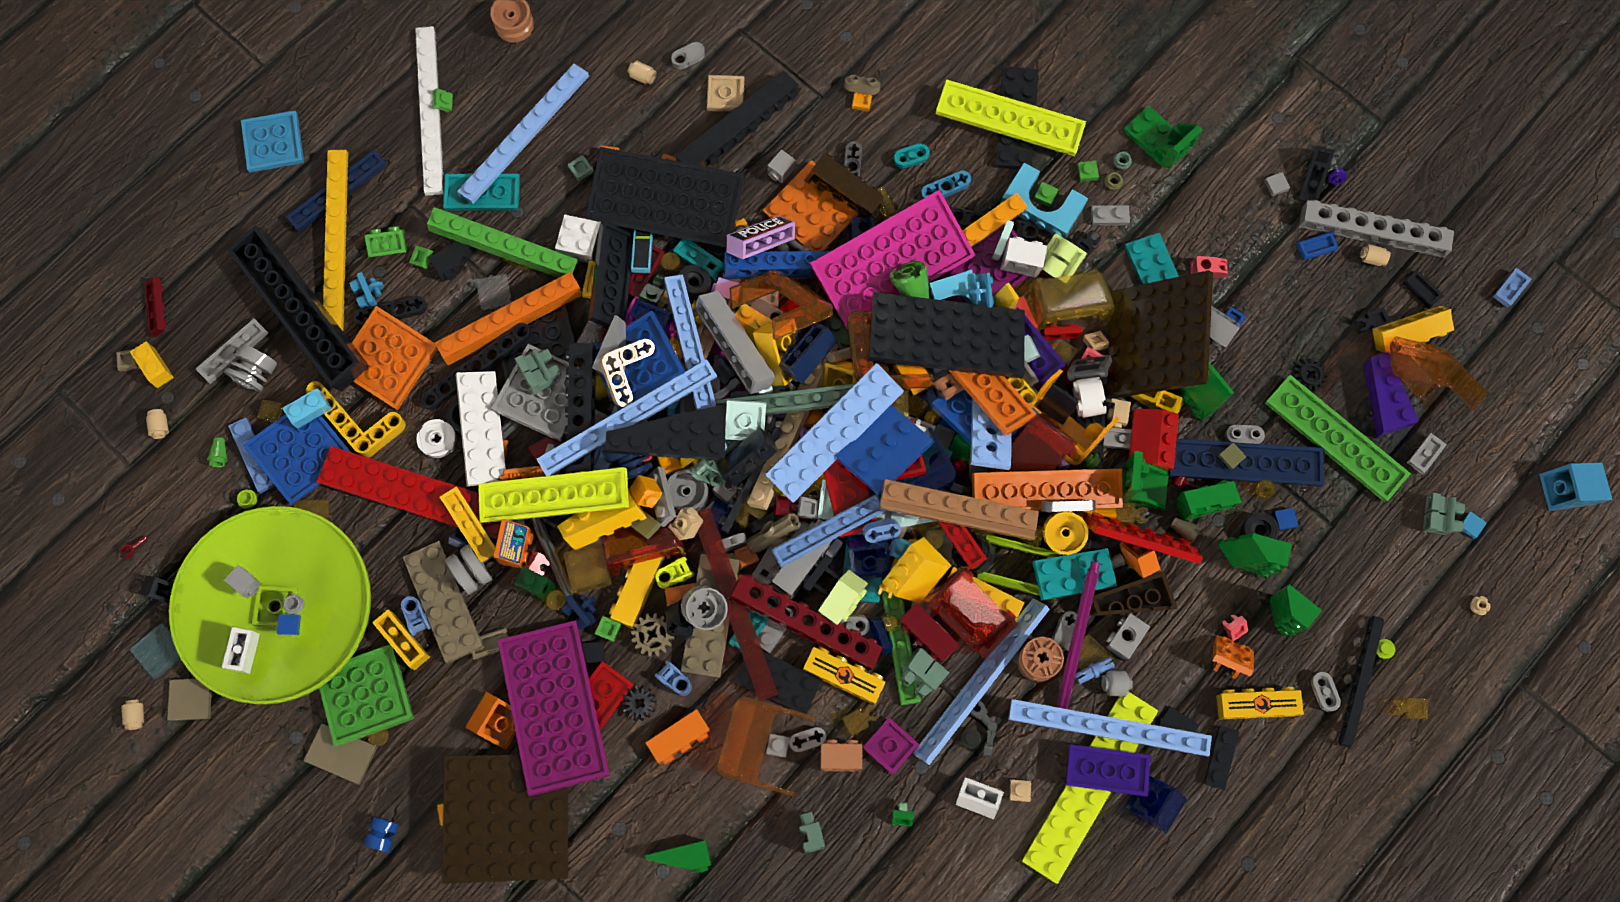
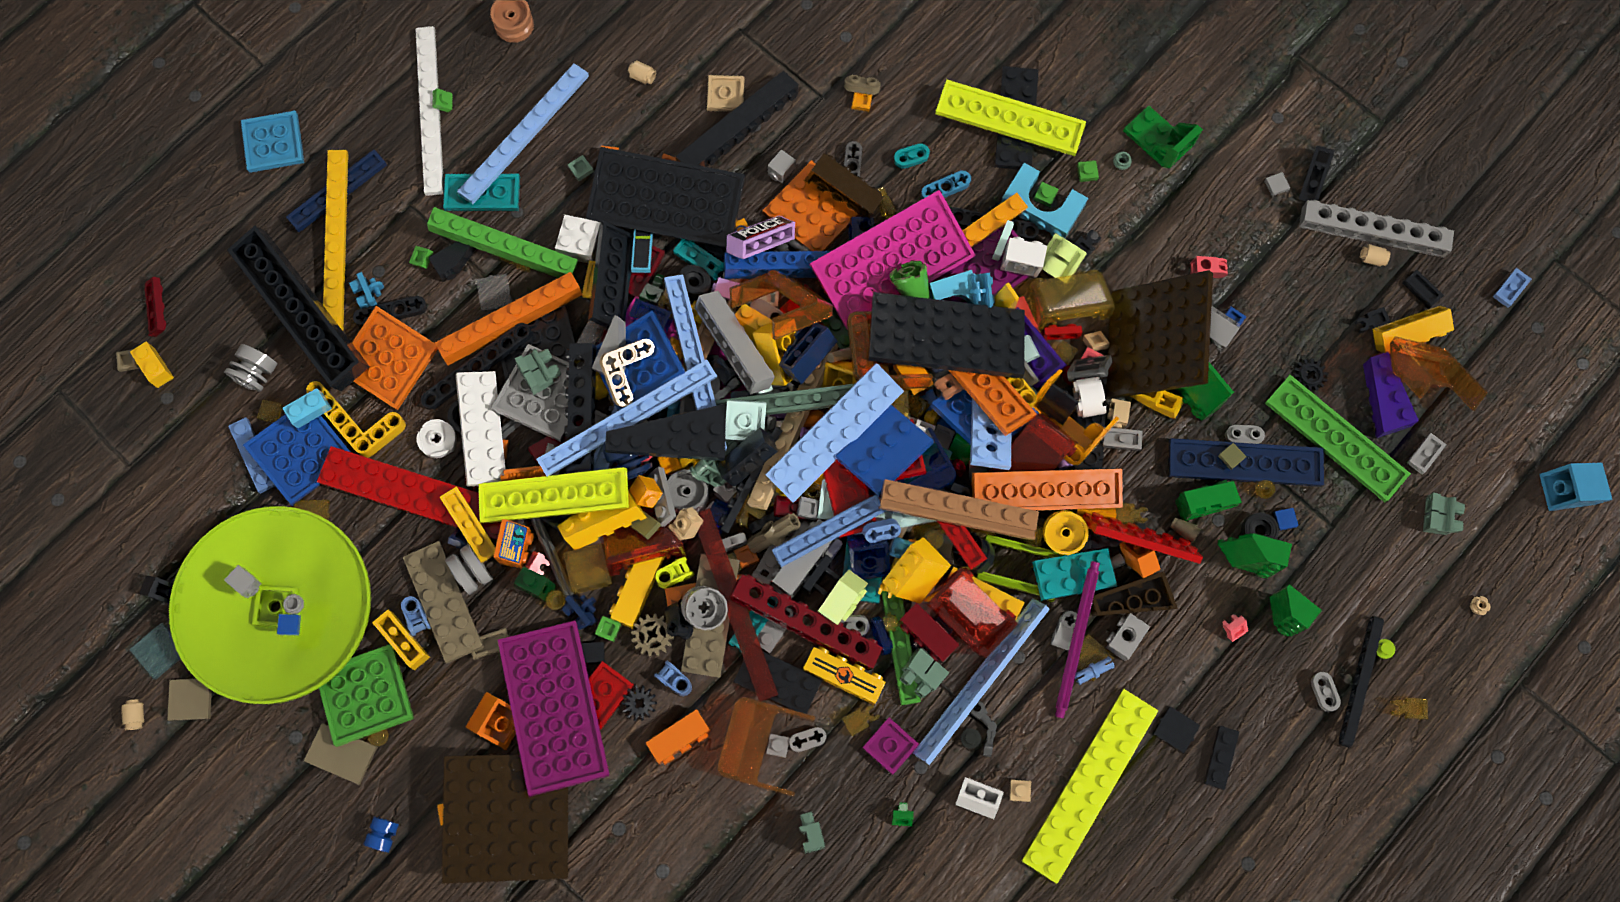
dark red hand [120,536,147,559] -> none
tan brick [146,409,169,439] -> none
light grey plate [196,318,268,384] -> none
bright green cone [207,438,228,468] -> none
white brick [222,627,260,674] -> none
lime plate [237,489,257,509] -> none
bright green bracket [364,226,407,257] -> none
green slope [645,841,712,873] -> none
clear yellow plate [661,252,680,271] -> none
light grey piece [671,42,705,70] -> none
nougat brick [820,740,862,772] -> none
light blue plate [1008,699,1212,757] -> none
nougat wheel [1017,637,1064,683] -> none
beam [1041,500,1096,512] -> none
dark purple plate [1065,744,1151,797] -> none
bright green plate [1083,453,1101,469] -> none
light grey plate [1091,205,1130,226] -> none
light grey head [1101,670,1133,696] -> none
olive plate [1104,172,1123,190] -> none
green bracket [1122,451,1169,511] -> none
teal plate [1124,233,1179,285] -> none
clear blue slope [1125,775,1187,834] -> none
red slope [1129,409,1179,471] -> none
dark red hand [1172,476,1200,489] -> none
orange plate [1213,635,1254,680] -> none
yellow brick [1216,687,1304,720] -> none
blue tile [1296,232,1339,261] -> none
dark purple plate [1328,168,1347,185] -> none
dark azure tile [1463,511,1487,539] -> none

